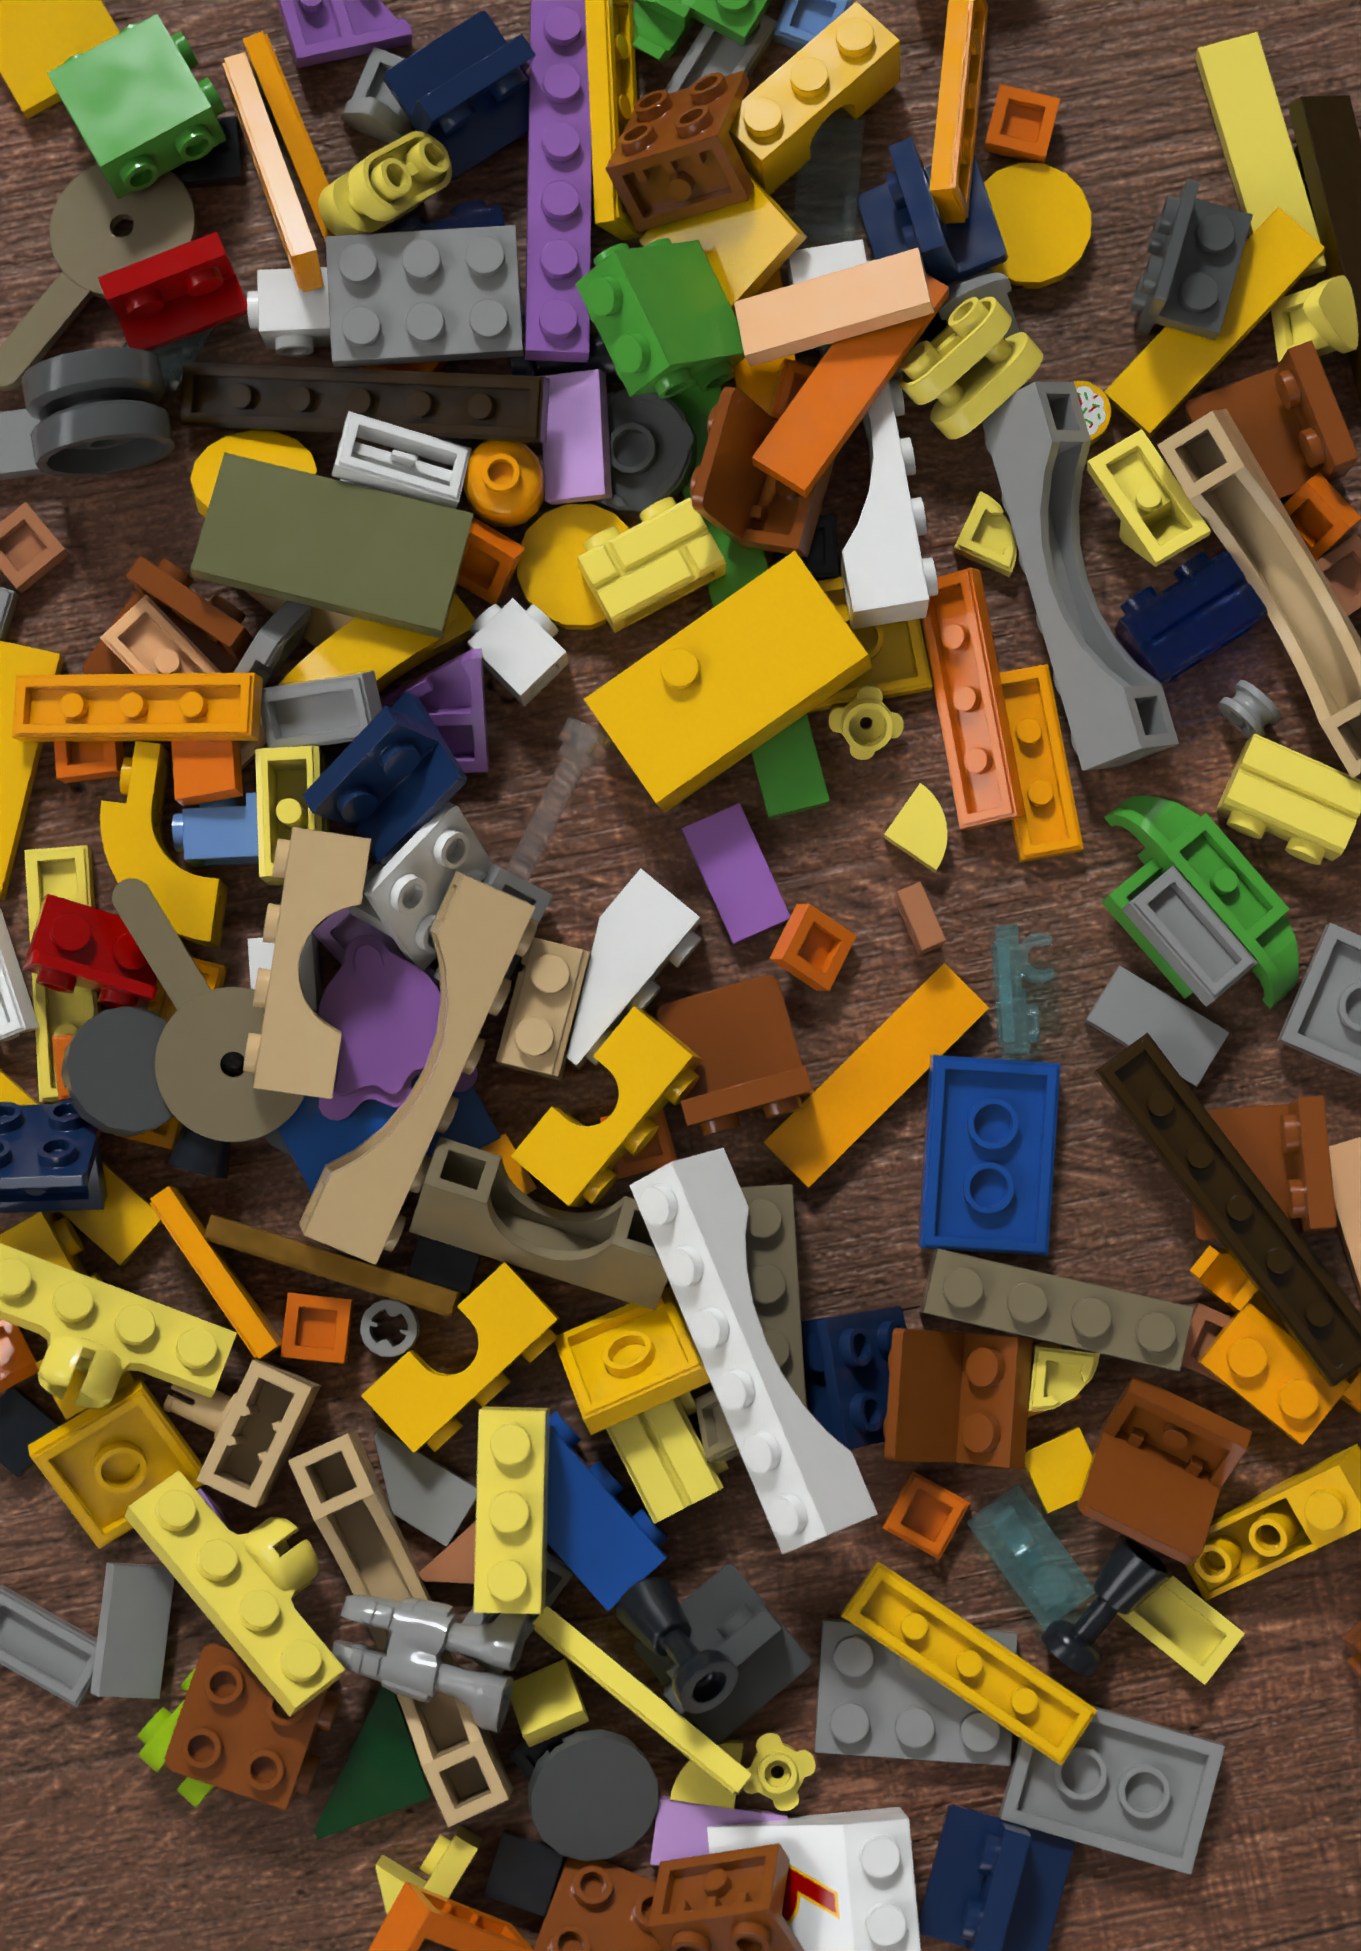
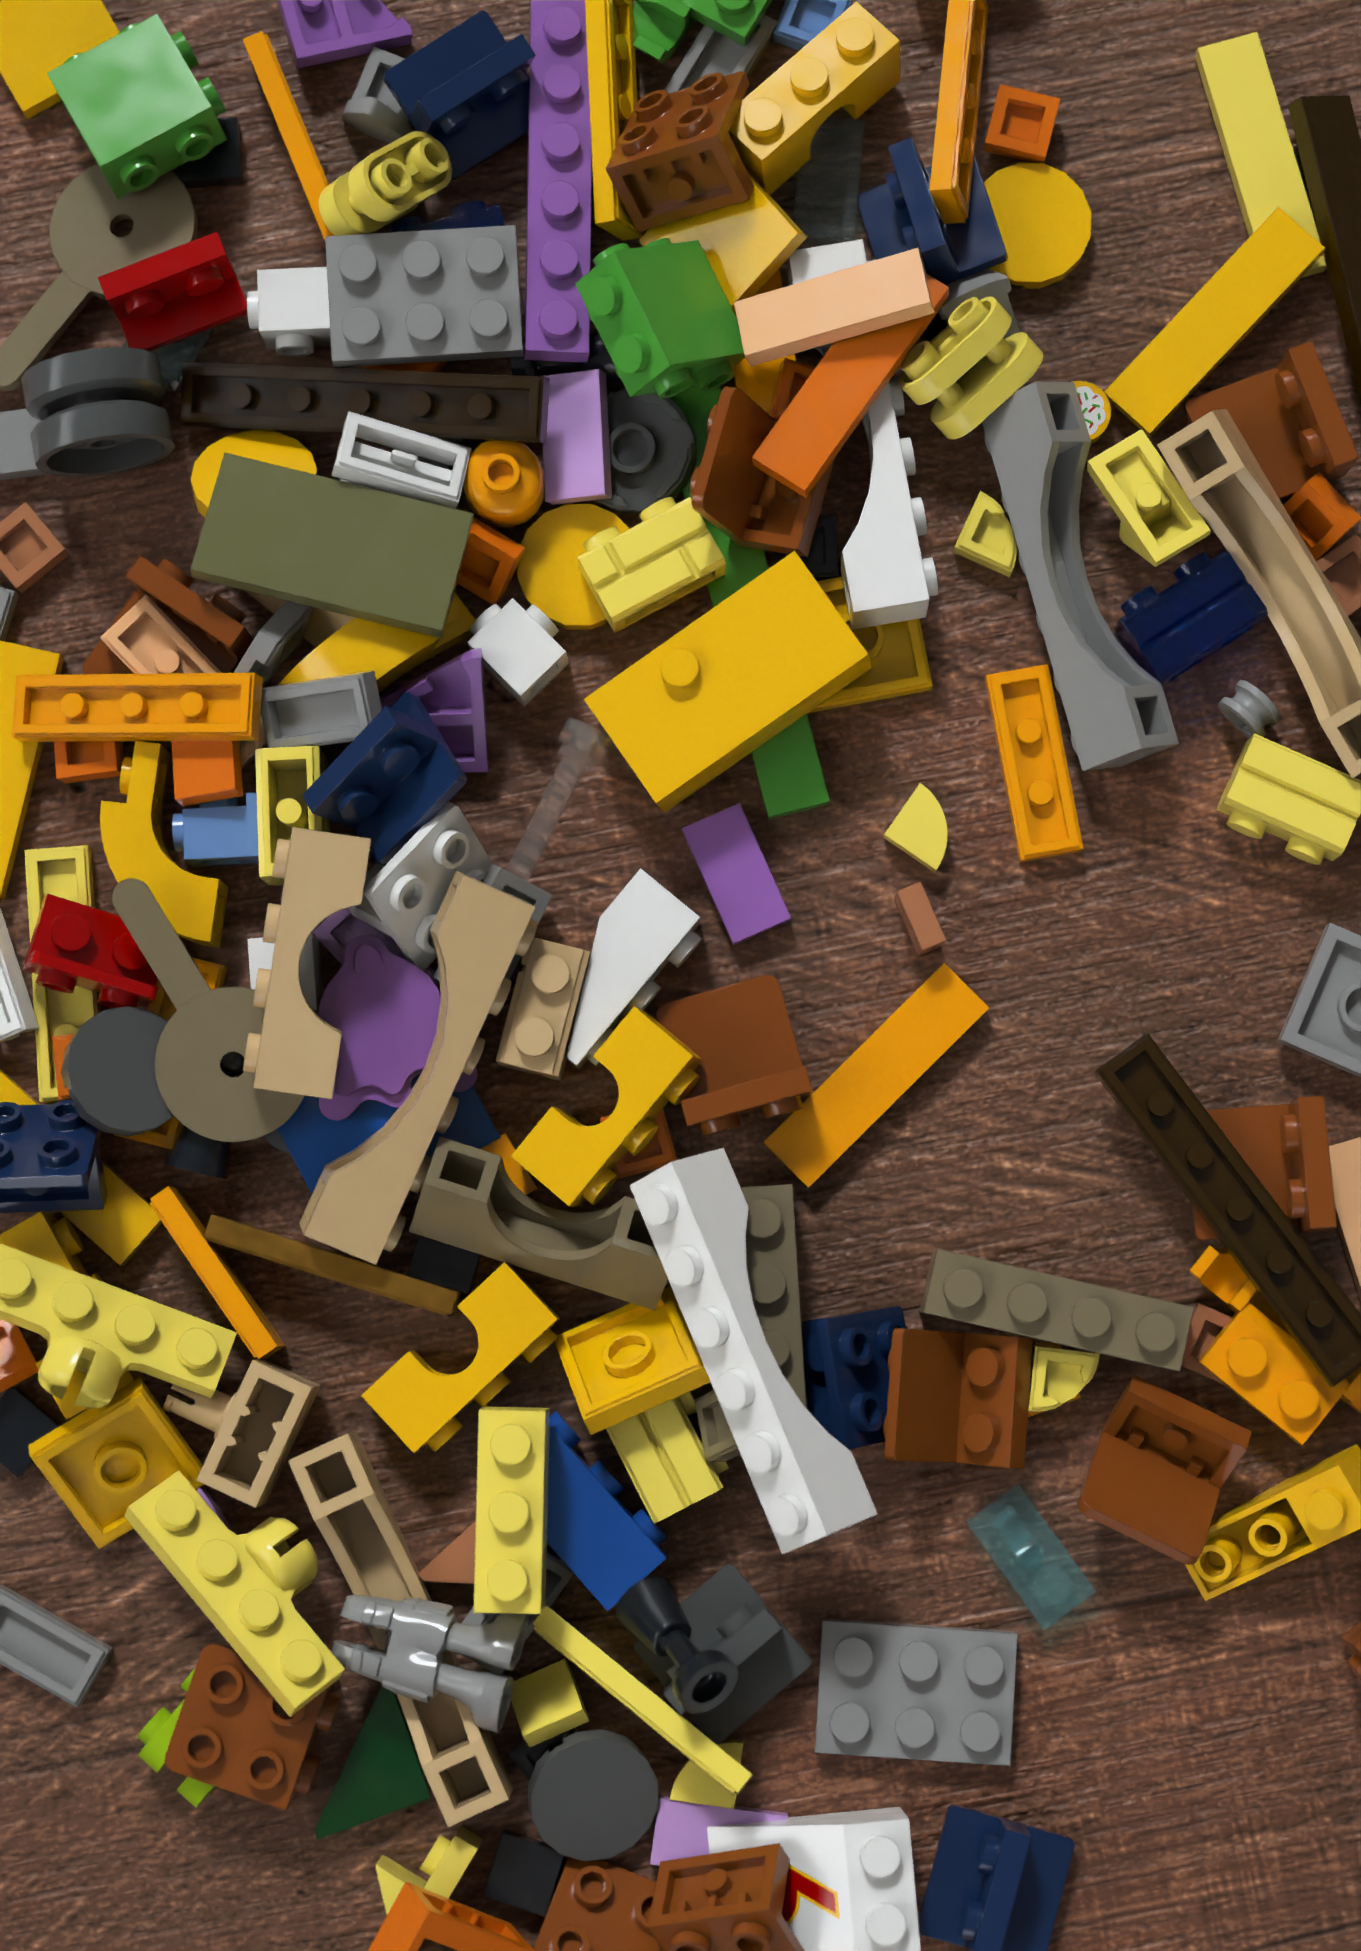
light grey tile [90,1562,174,1699] -> none
tile [222,52,324,293] -> none
orange plate [280,1292,354,1364] -> none
light grey bush [360,1299,420,1357] -> none
light grey tile [374,1427,477,1547] -> none
light yellow plate [743,1733,816,1811] -> none
orange plate [769,904,856,991] -> none
light yellow plate [828,685,904,760] -> none
yellow tile [841,1560,1098,1766] -> none
orange tile [882,1470,970,1560] -> none
blue tile [918,1055,1061,1256] -> none
orange tile [921,568,1026,830] -> none
clear light blue plate [990,925,1055,1059] -> none
light grey plate [999,1705,1225,1875] -> none
yellow tile [1025,1427,1092,1514] -> none
black piece [1041,1534,1172,1678] -> none
light grey tile [1084,966,1229,1088] -> none
bright green plate [1101,795,1299,1009] -> none
light yellow tile [1117,1575,1245,1685] -> none
light grey tile [1122,866,1258,1007] -> none
dark grey bracket [1130,179,1253,340] -> none
light yellow tile [1271,275,1358,363] -> none

